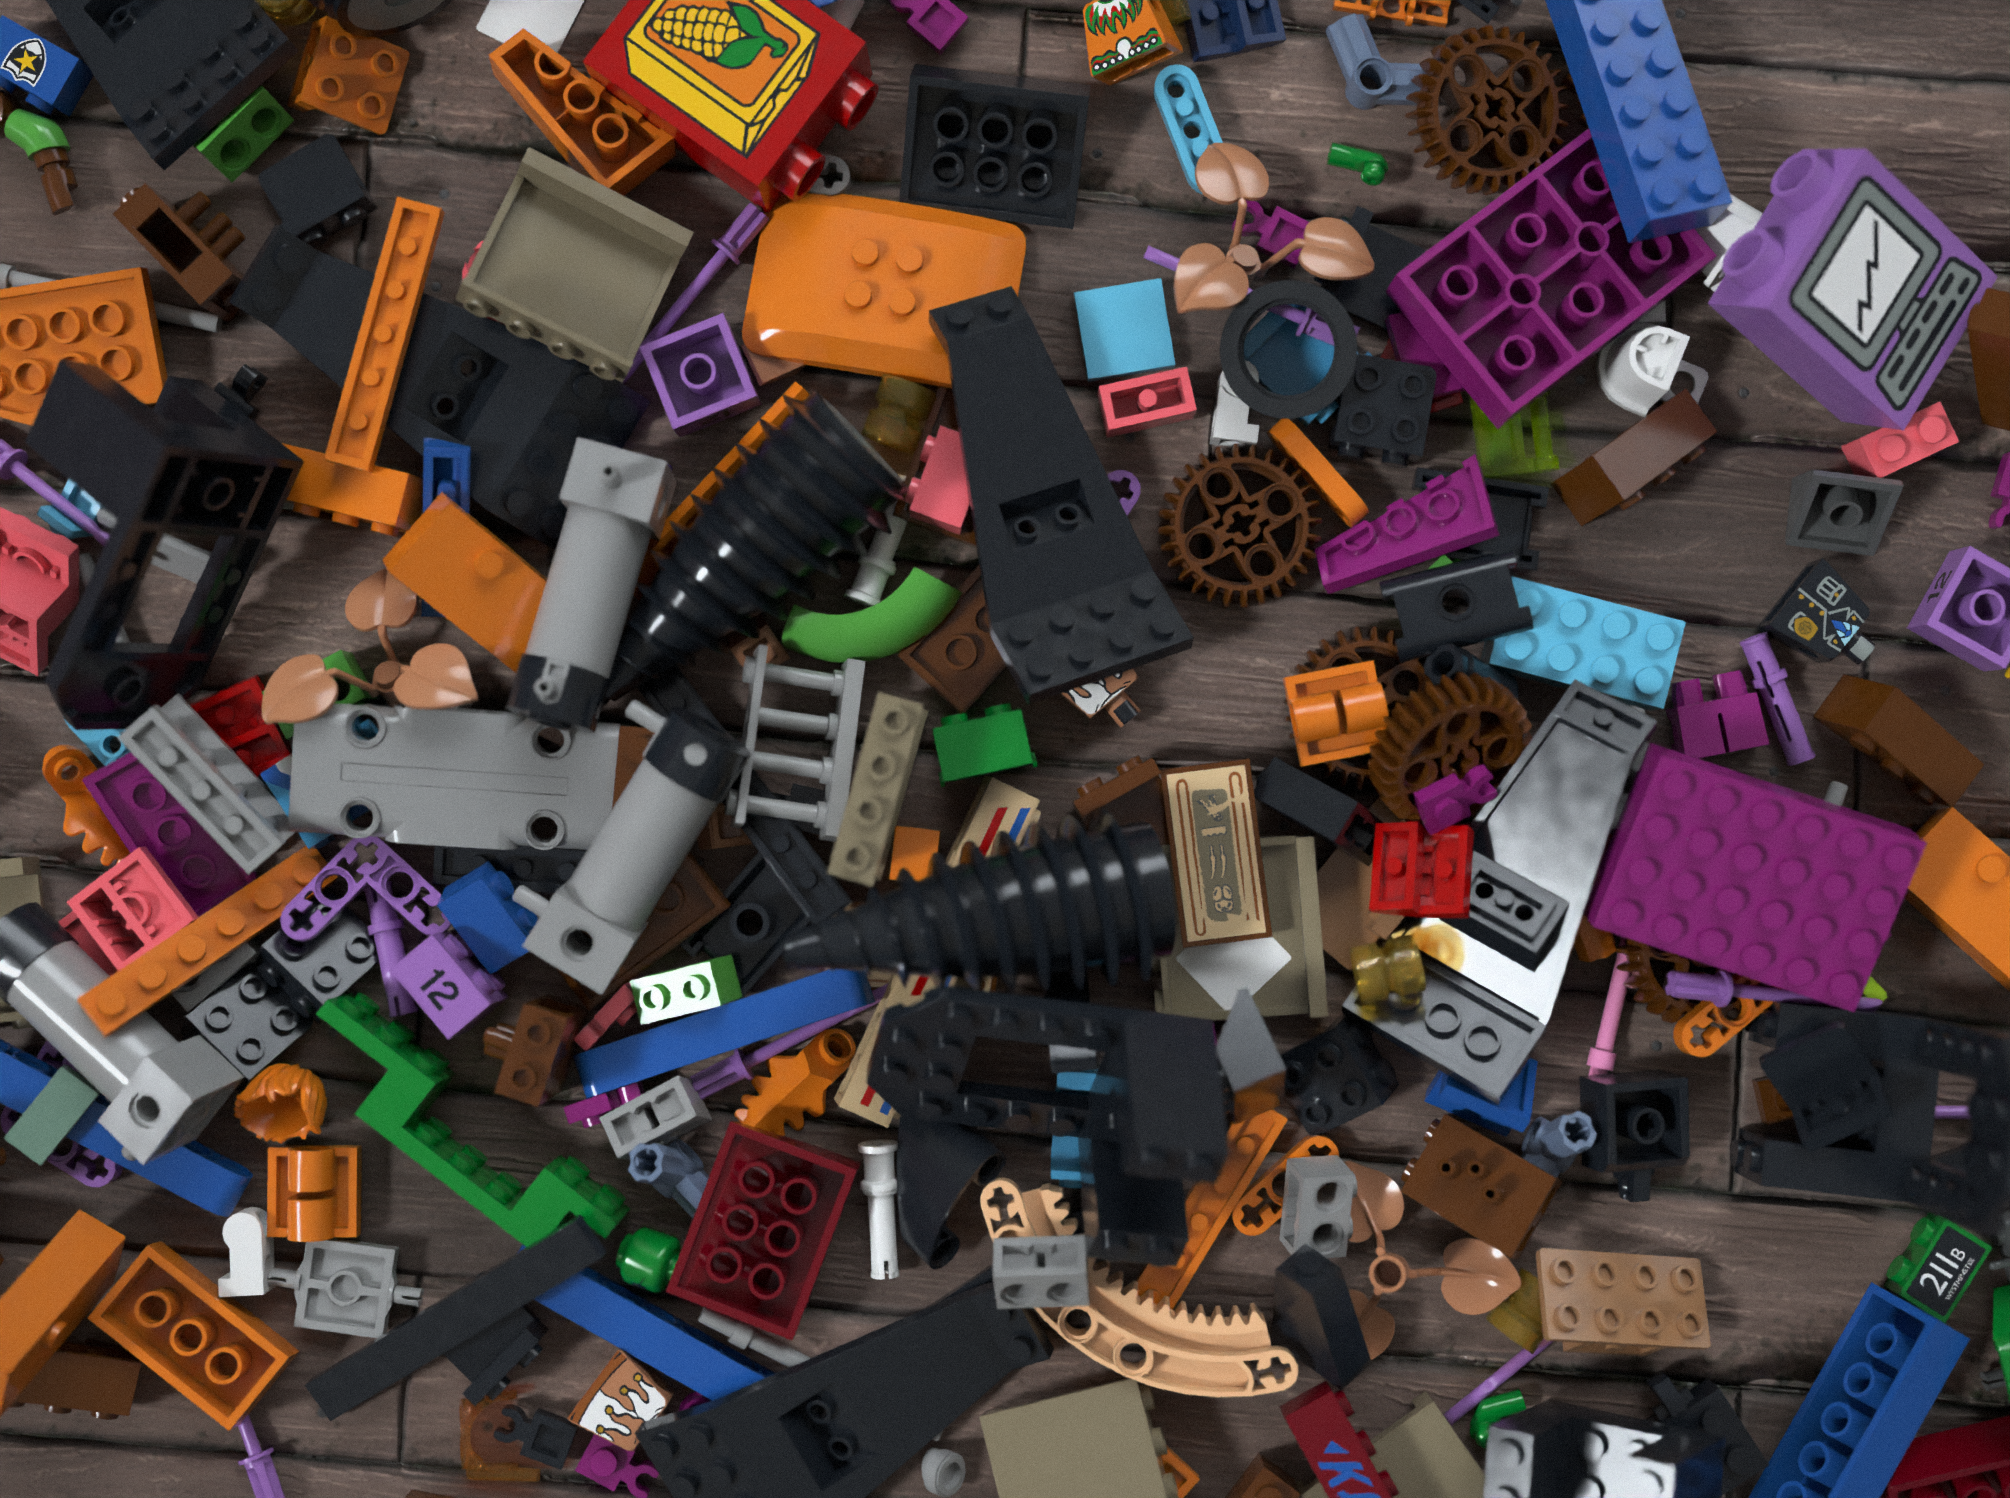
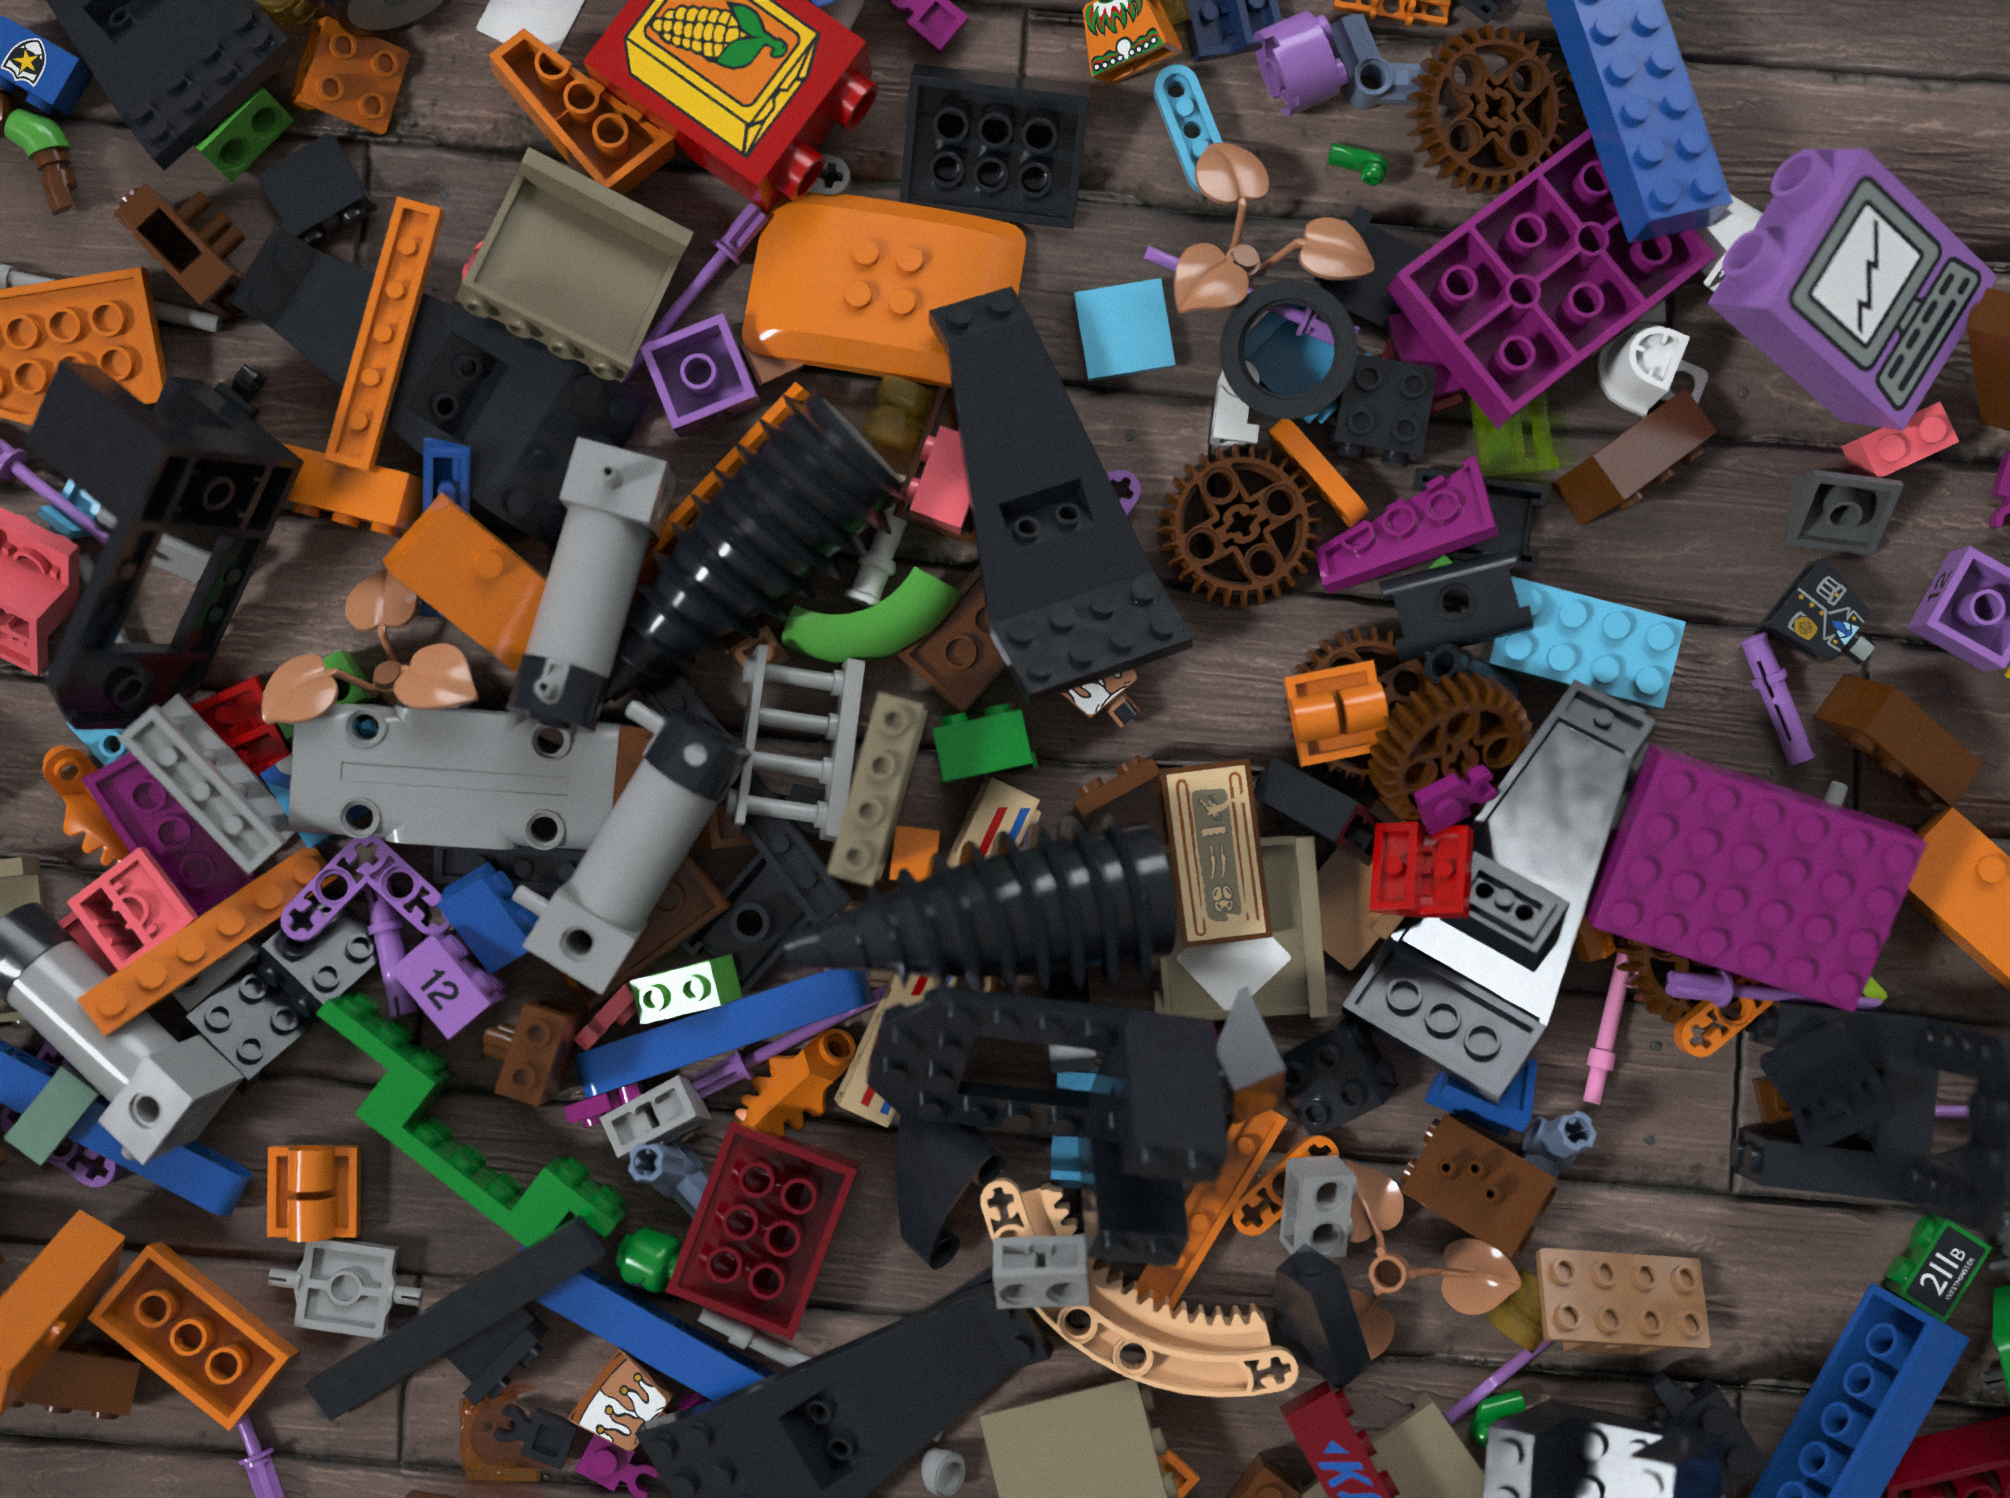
white leg [218,1207,276,1297] -> none
orange hair [233,1063,327,1144] -> none
white pin [858,1139,899,1280] -> none
coral brick [1097,366,1197,438] -> none
magenta plate [1231,200,1309,269] -> none
clear yellow wheel [1349,934,1426,1005] -> none
black hinge [1579,1069,1690,1202] -> none
magenta hips [1665,670,1769,759] -> none
none -> medium lavender brick [1254,10,1348,117]

